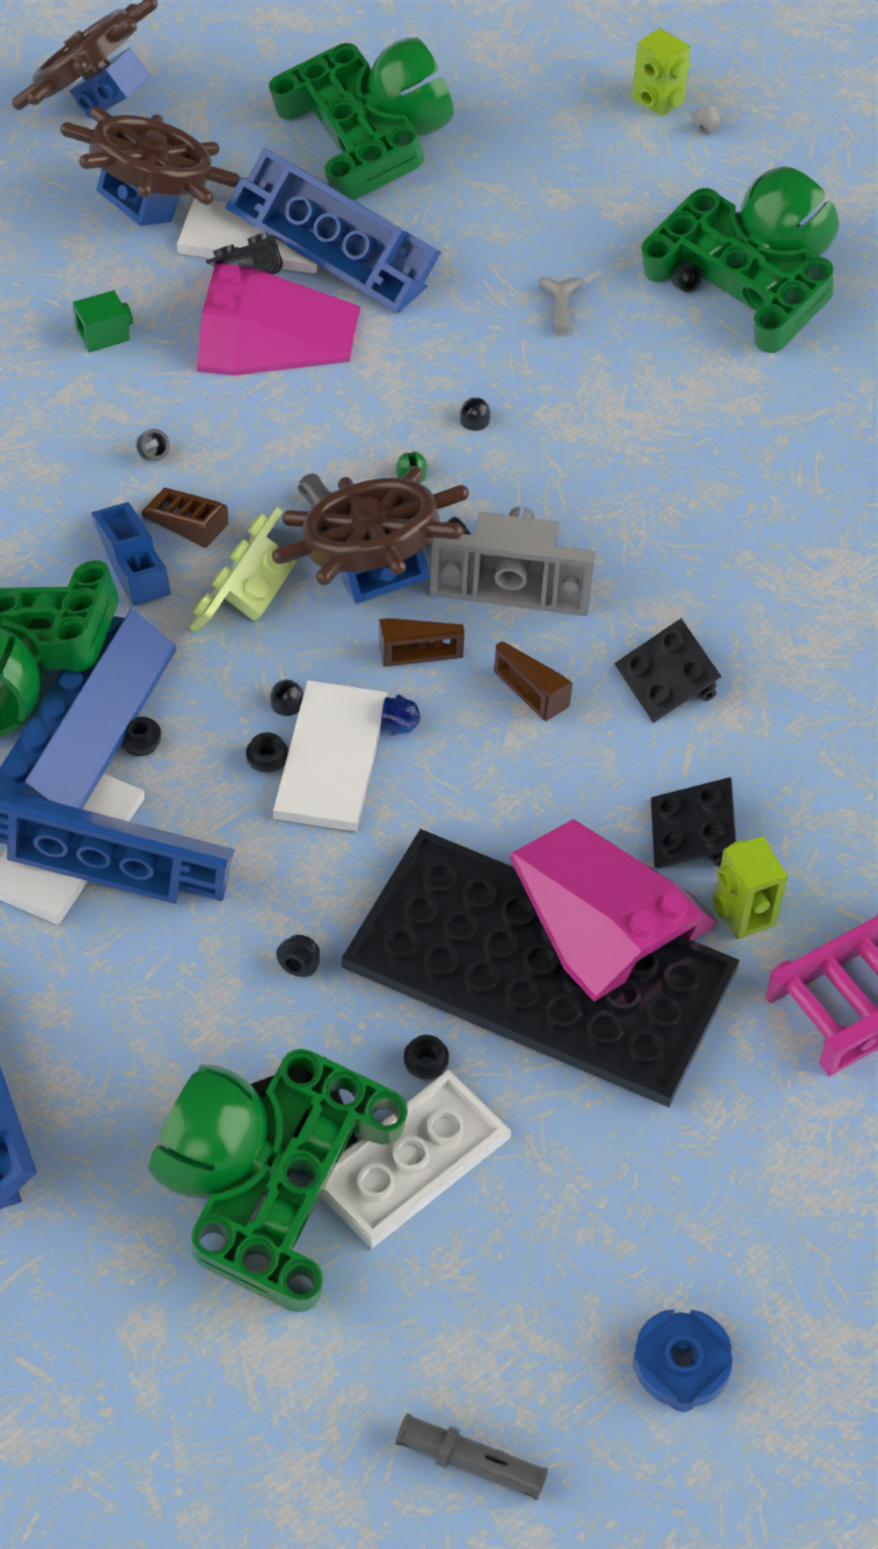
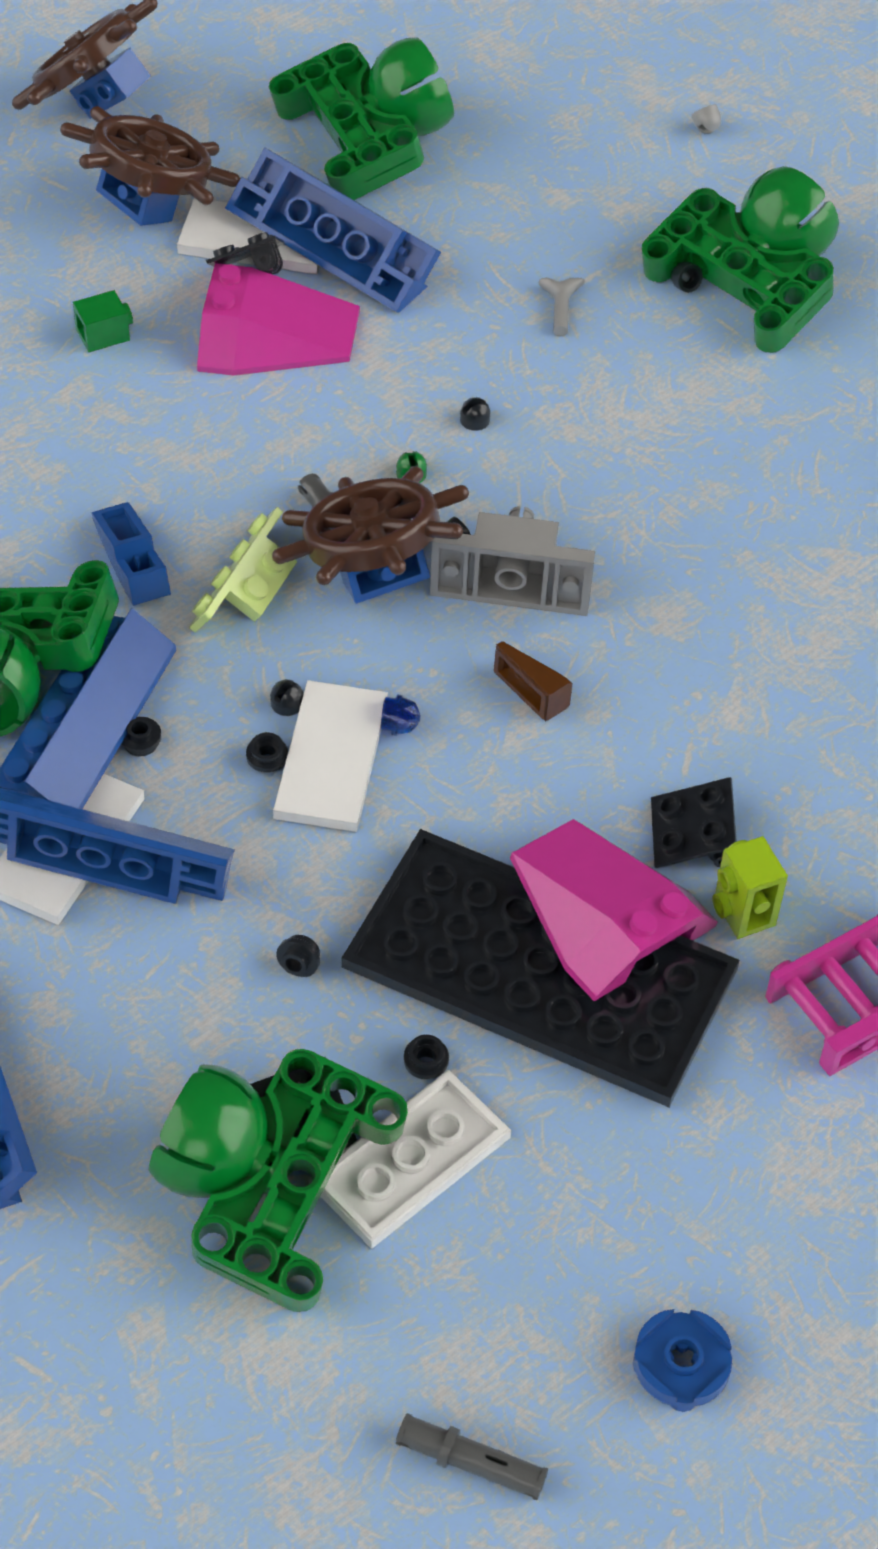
black hinge [136,429,170,461] -> none
reddish brown slope [142,487,228,548] -> none
reddish brown slope [379,618,465,667] -> none
black hinge [614,618,722,723] -> none
lime brick [632,28,691,116] -> none

